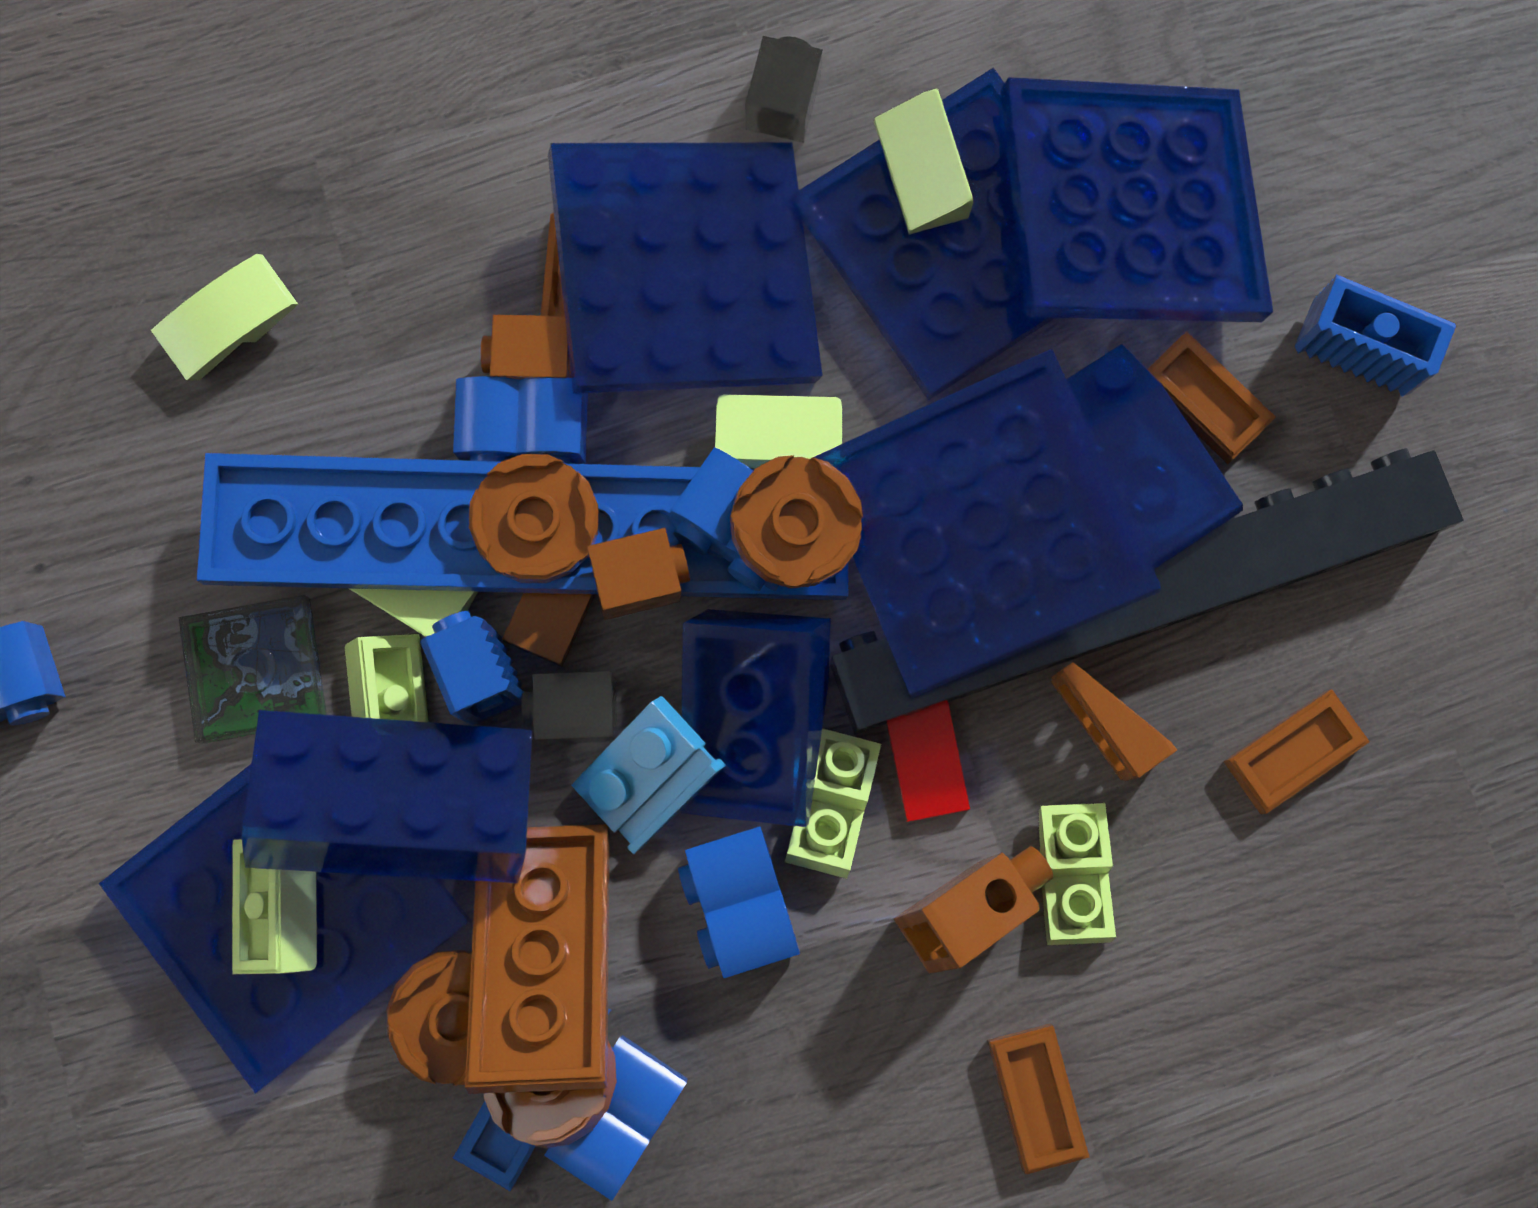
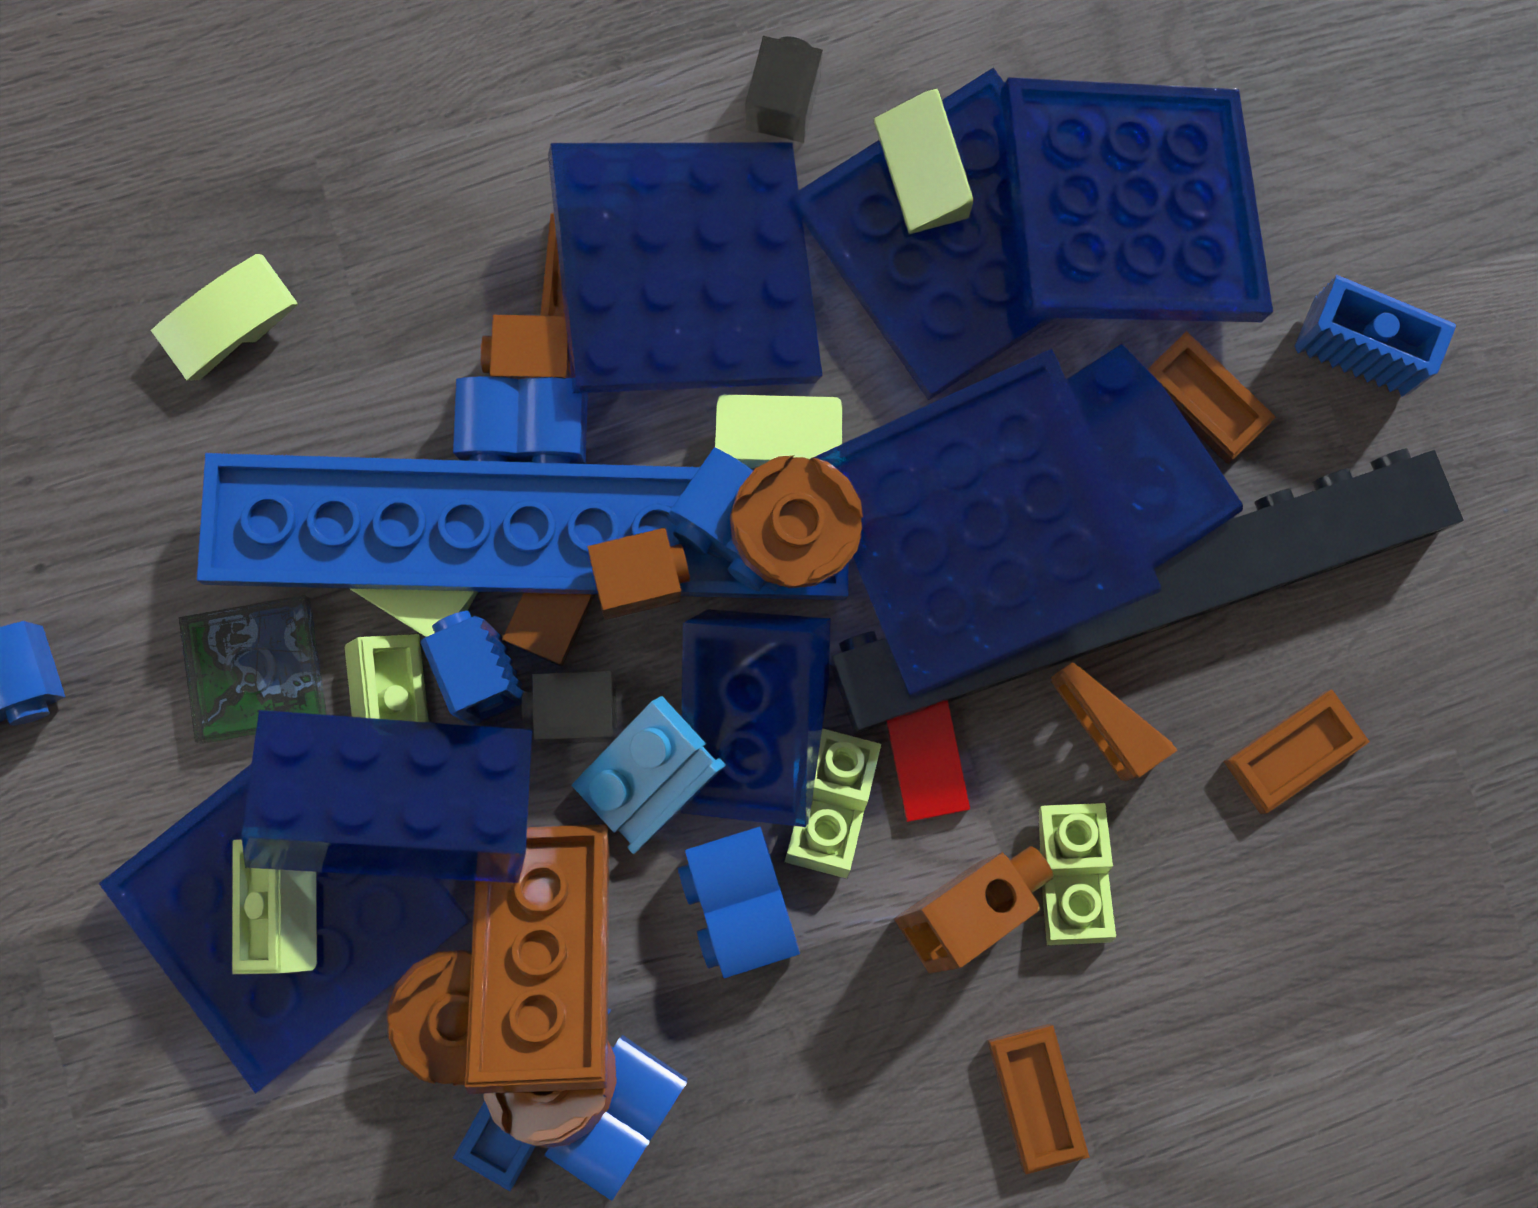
dark orange tile [469,454,599,583] -> none

